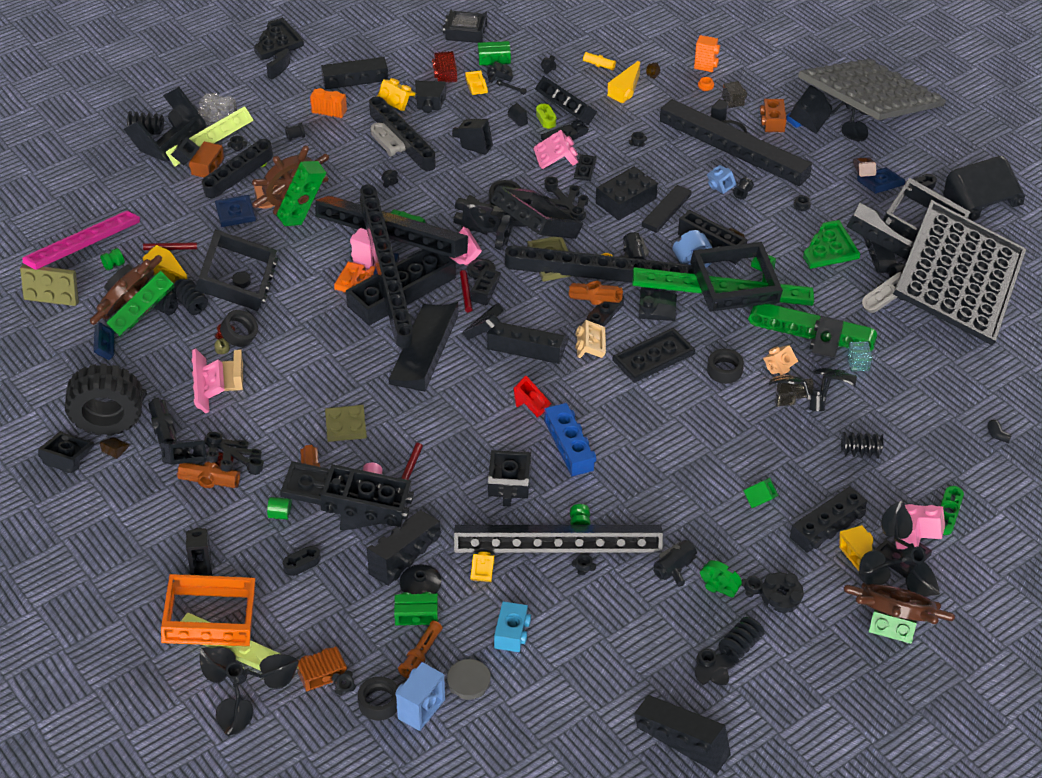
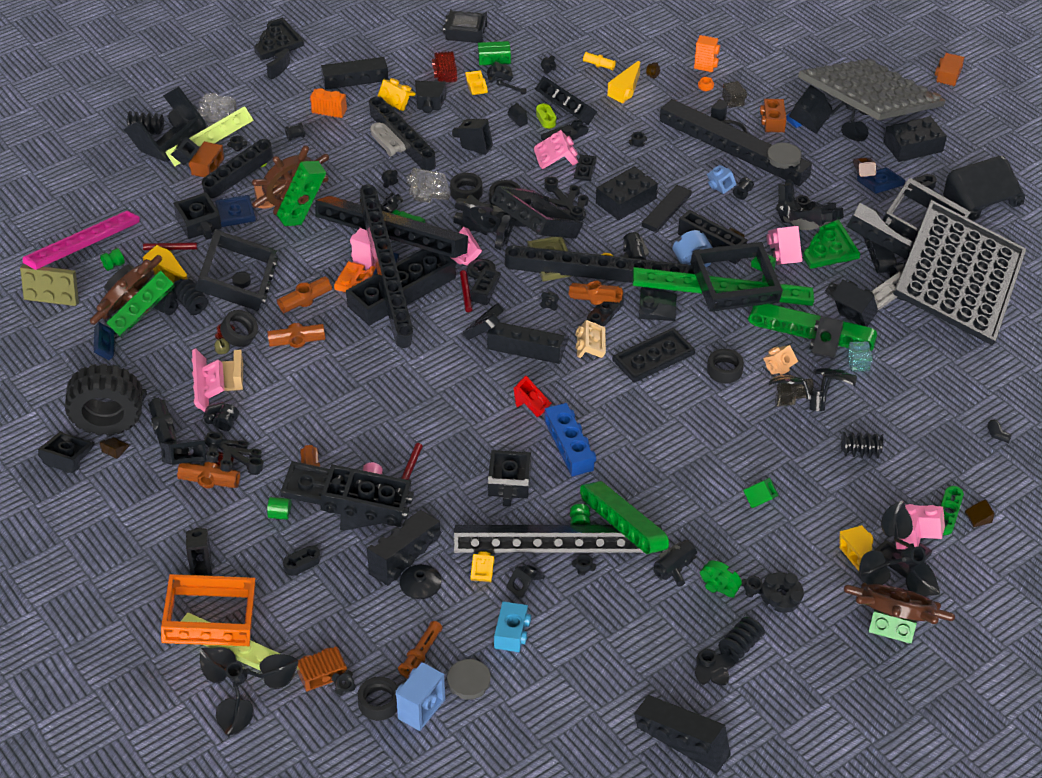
olive plate [325,405,367,442] -> none
black arch [389,302,458,392] -> none
green brick [394,592,438,626] -> none
black brick [790,486,868,553] -> none
none -> black hinge [173,192,222,240]
none -> black arm [203,402,225,424]
none -> black wheel [214,404,239,431]
none -> dark orange piece [267,323,325,348]
none -> dark orange piece [277,276,332,313]
none -> black plate [380,192,403,213]
none -> clear plate [406,168,451,203]
none -> black tyre [450,173,483,201]
none -> black bracket [506,565,545,598]
none -> black plate [540,292,559,311]
none -> green beam [580,481,669,554]
none -> dark grey tile [767,143,802,169]
none -> bright pink brick [767,226,802,265]
none -> black hips [776,180,844,230]
none -> black hinge [825,279,878,327]
none -> black brick [883,116,947,162]
none -> dark orange brick [935,53,965,87]
none -> dark brown slope [965,499,995,527]

